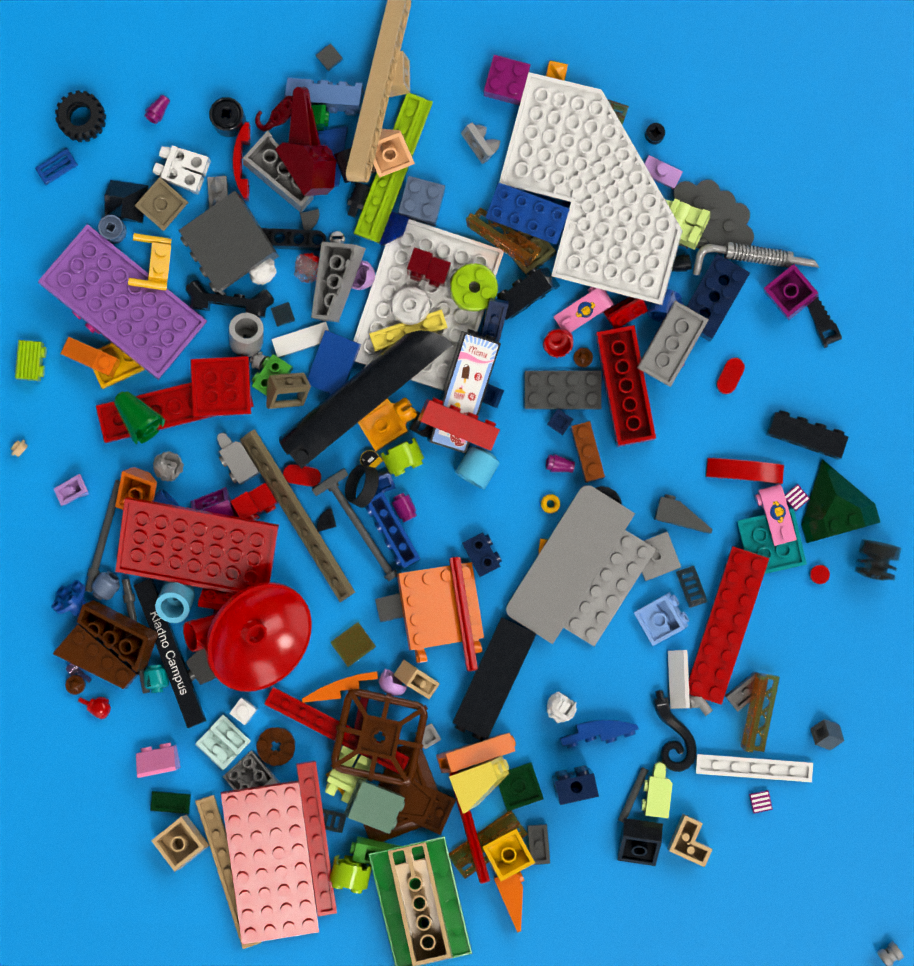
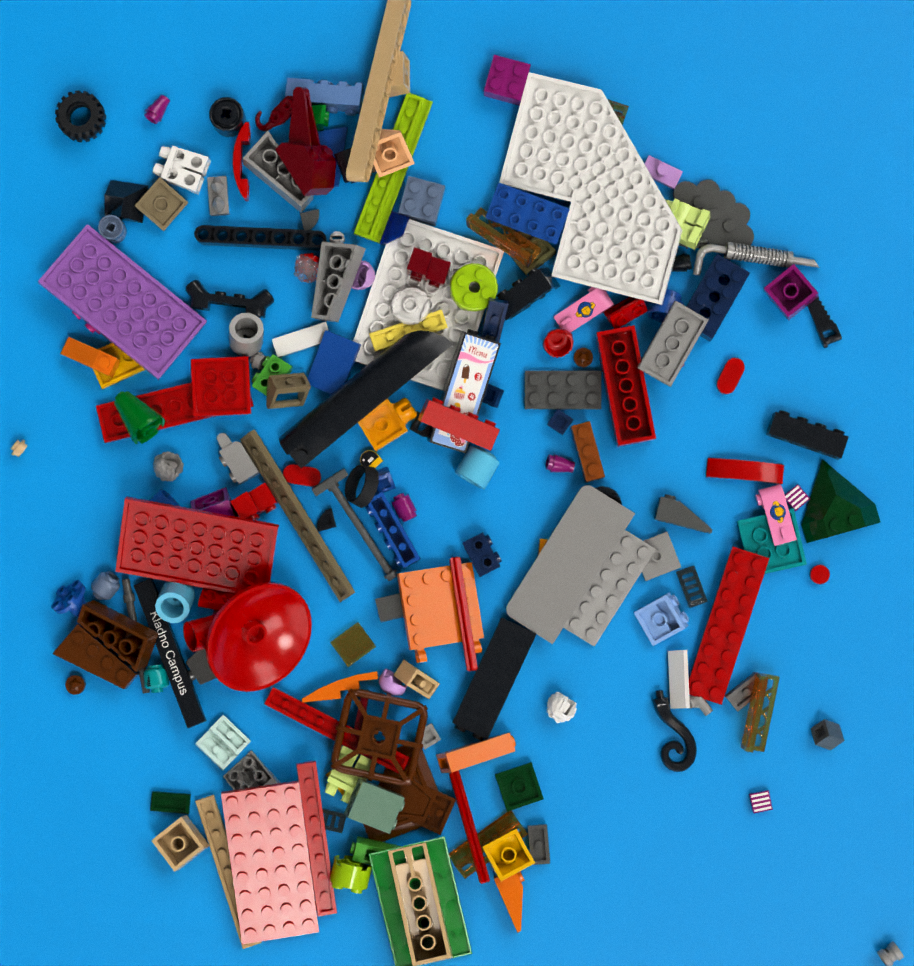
lime brick [15,340,47,381] -> none
blue tile [35,148,78,185] -> none
lavender slope [54,474,89,506] -> none
clear purple hand [66,663,92,683] -> none
red piece [78,697,111,719] -> none
dark grey bar [85,480,120,592] -> none
orange slope [115,467,157,510] -> none
yellow plate [128,233,172,291] -> none
bright pink slope [136,742,181,778] -> none
dark grey panel [179,191,279,295] -> none
white brick [229,697,258,725] -> none
white piece [249,258,277,285] -> none
reddish brown plate [257,727,295,766] -> none
clear smoke tile [271,302,295,327] -> none
dark grey tile [316,43,343,71] -> none
black hinge [347,182,371,218] -> none
lime brick [380,437,424,477] -> none
light yellow slope [449,756,509,813] -> none
light grey tile [461,122,500,164] -> none
yellow plate [541,494,560,513] -> none
light orange tile [546,61,568,81] -> none
dark blue brick [552,765,599,805] -> none
blue slope [560,720,639,748] -> none
black slope [617,818,663,866] -> none
dark grey bar [618,767,649,822] -> none
yellowish green hinge [641,762,673,818] -> none
black wheel [645,123,665,145] -> none
tan brick [667,814,713,867] -> none
white plate [695,754,813,782] -> none
clear smoke wheel [854,539,902,581] -> none

